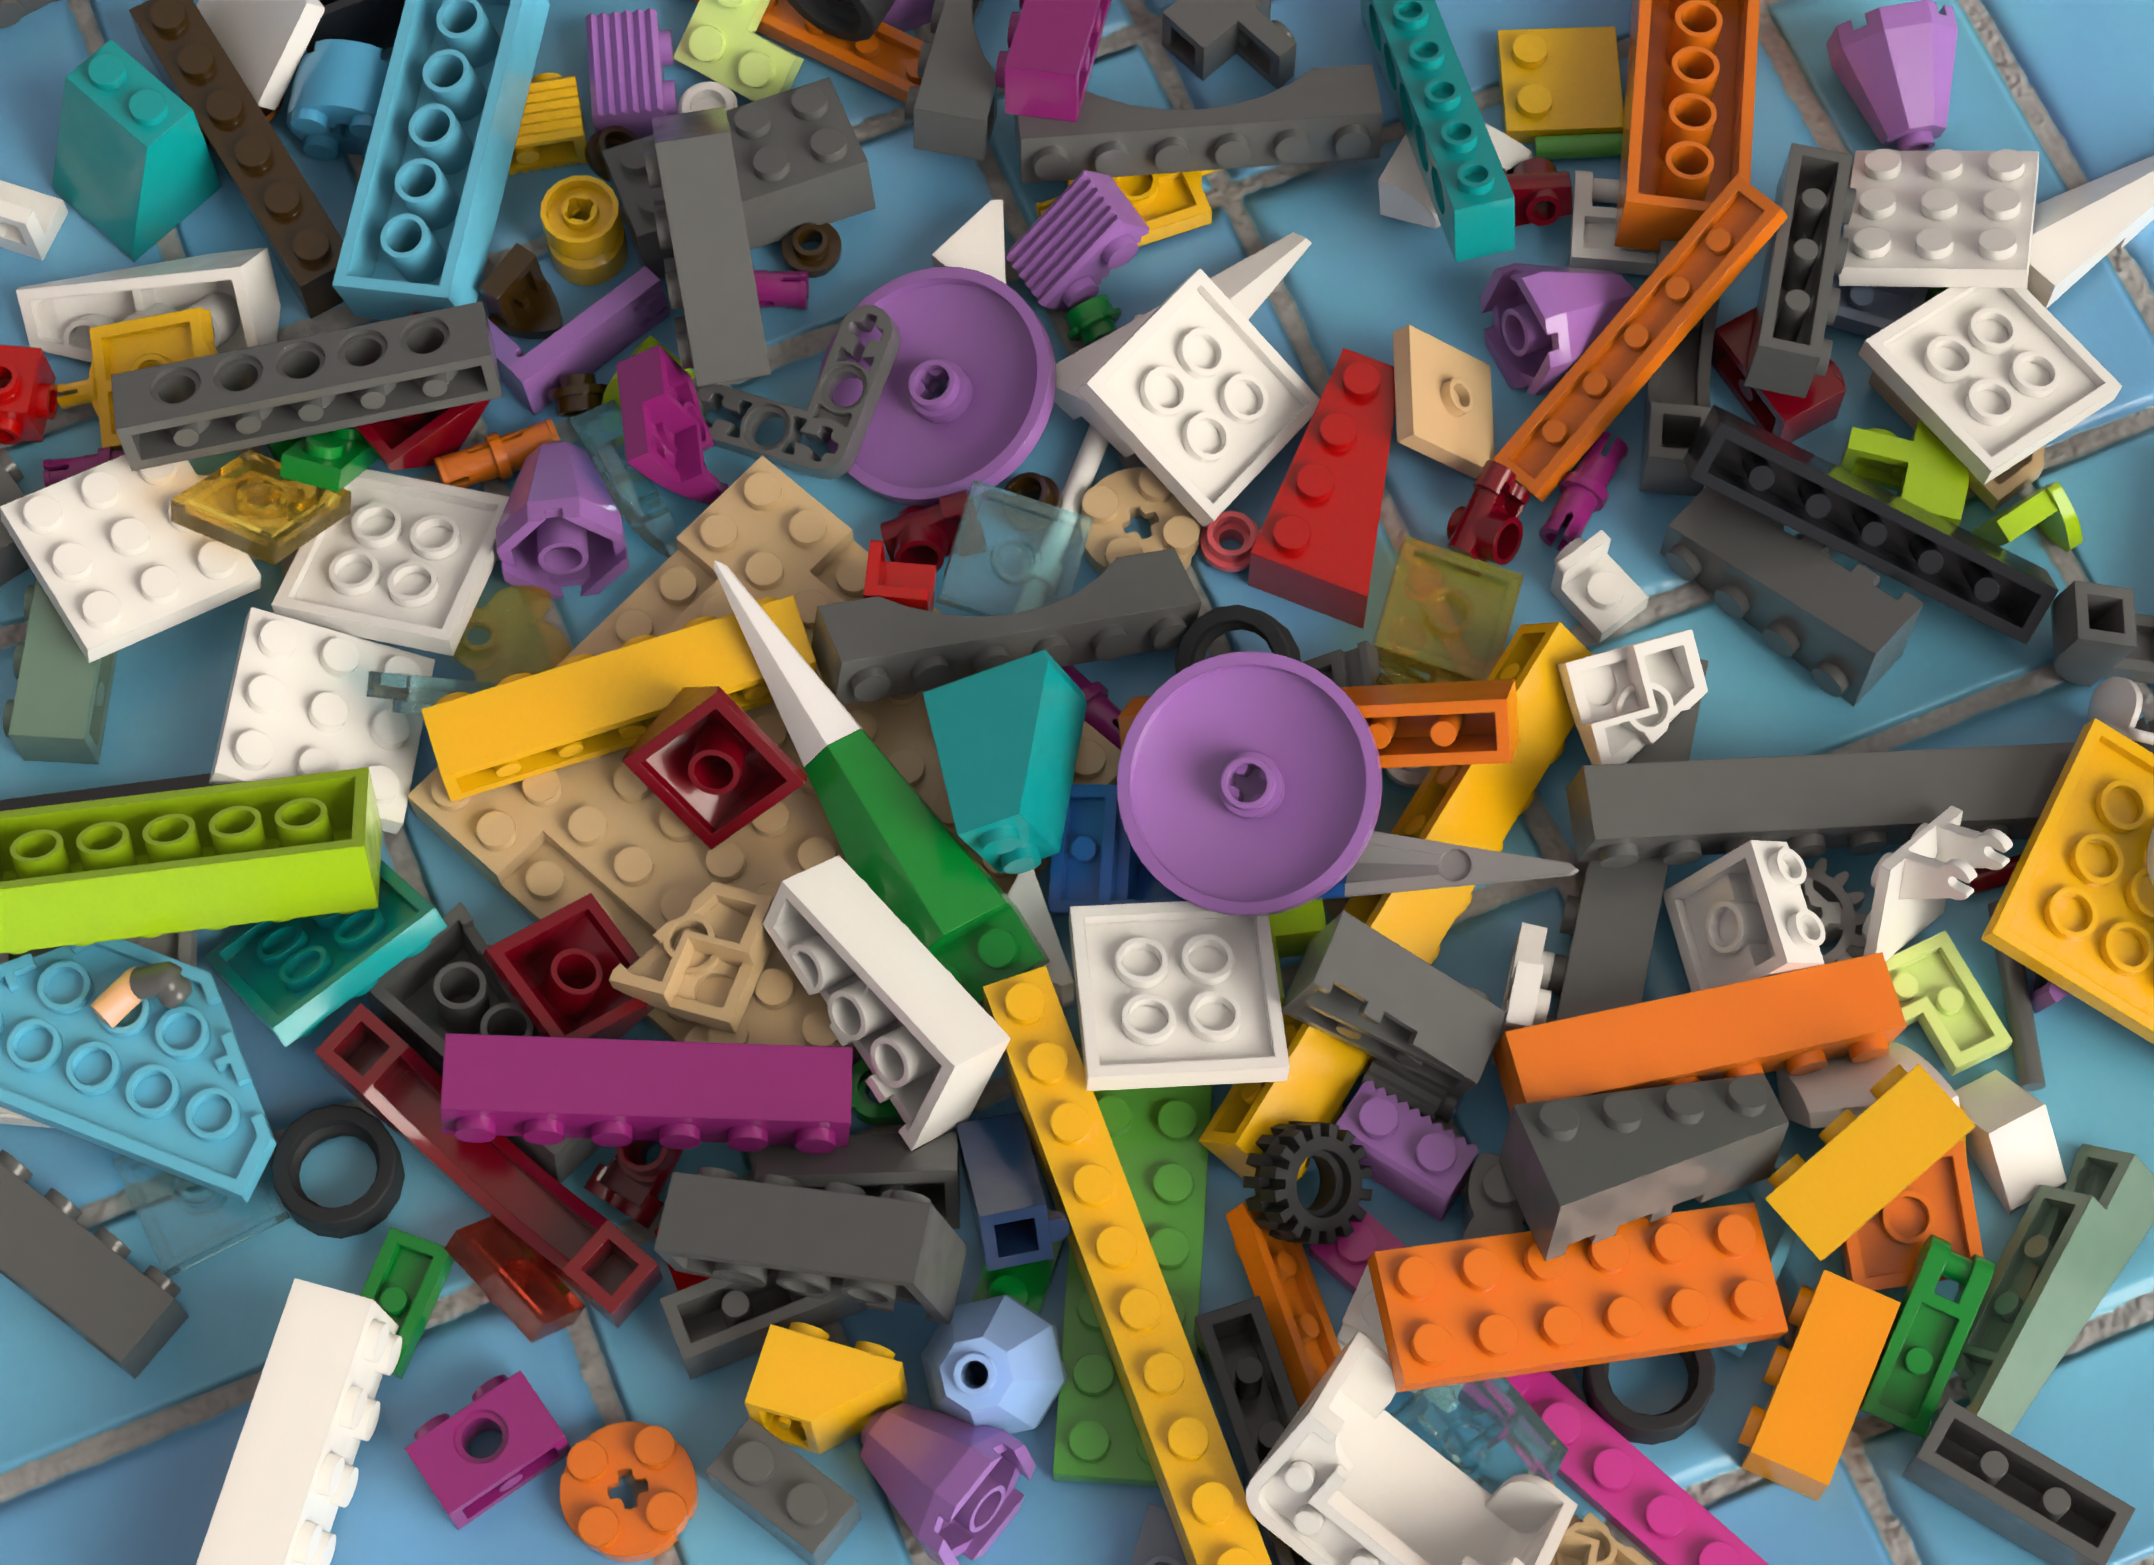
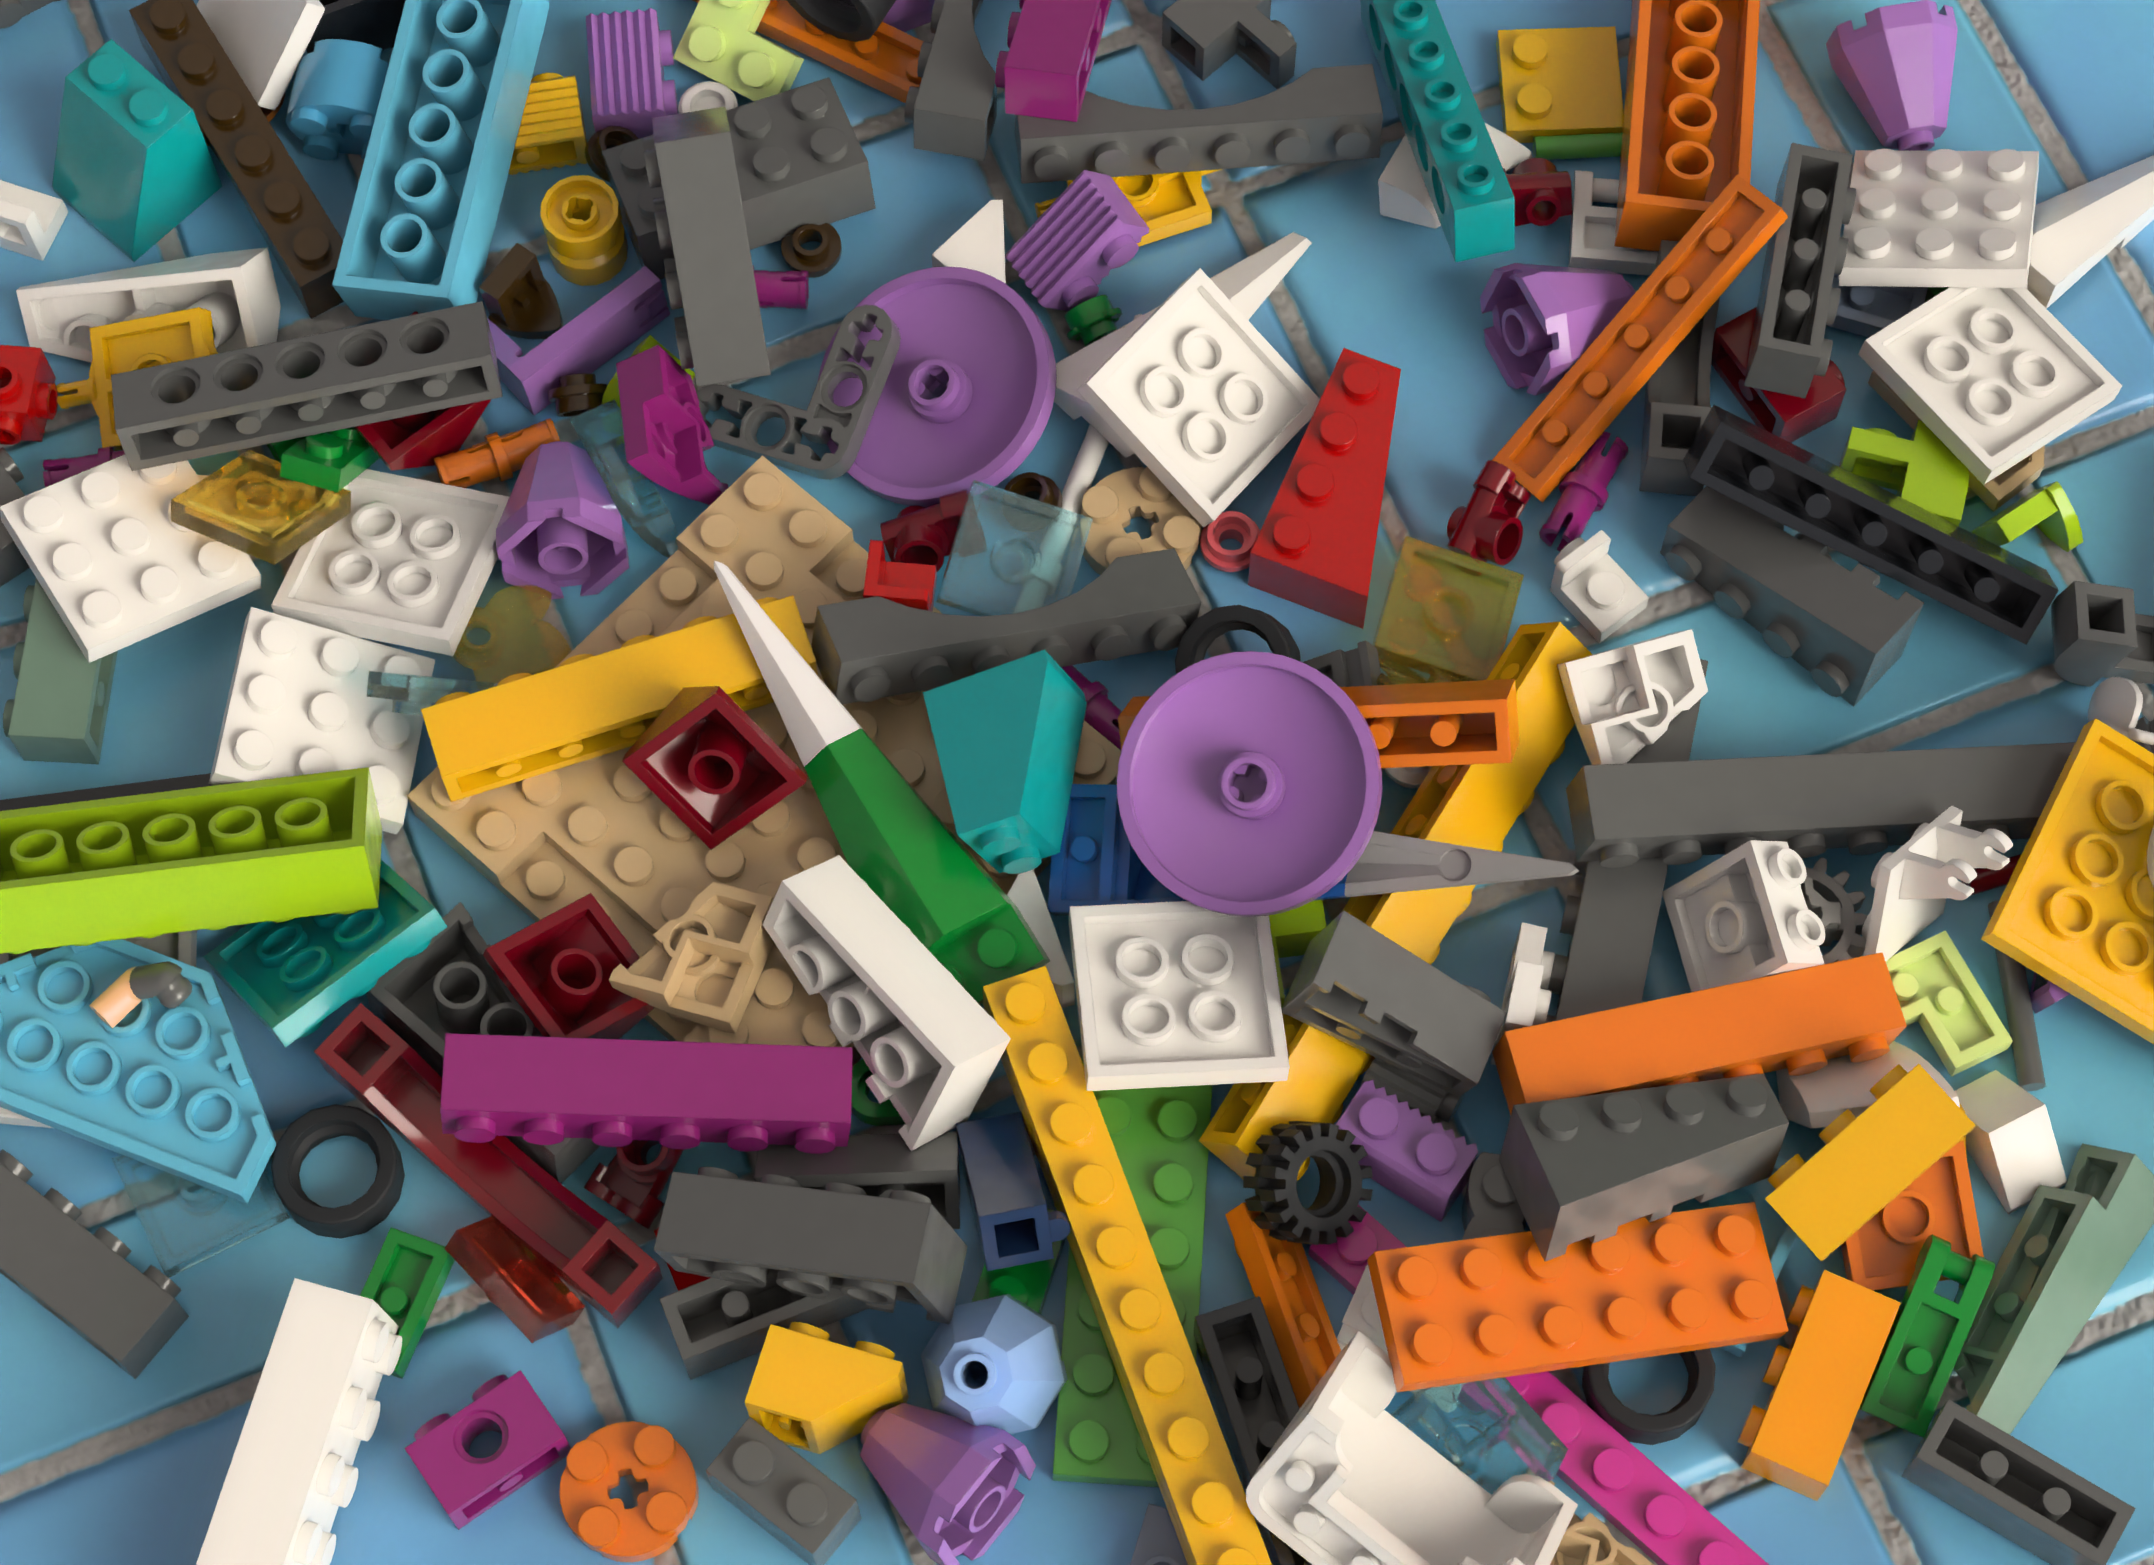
tan plate [1393,324,1495,479] -> none

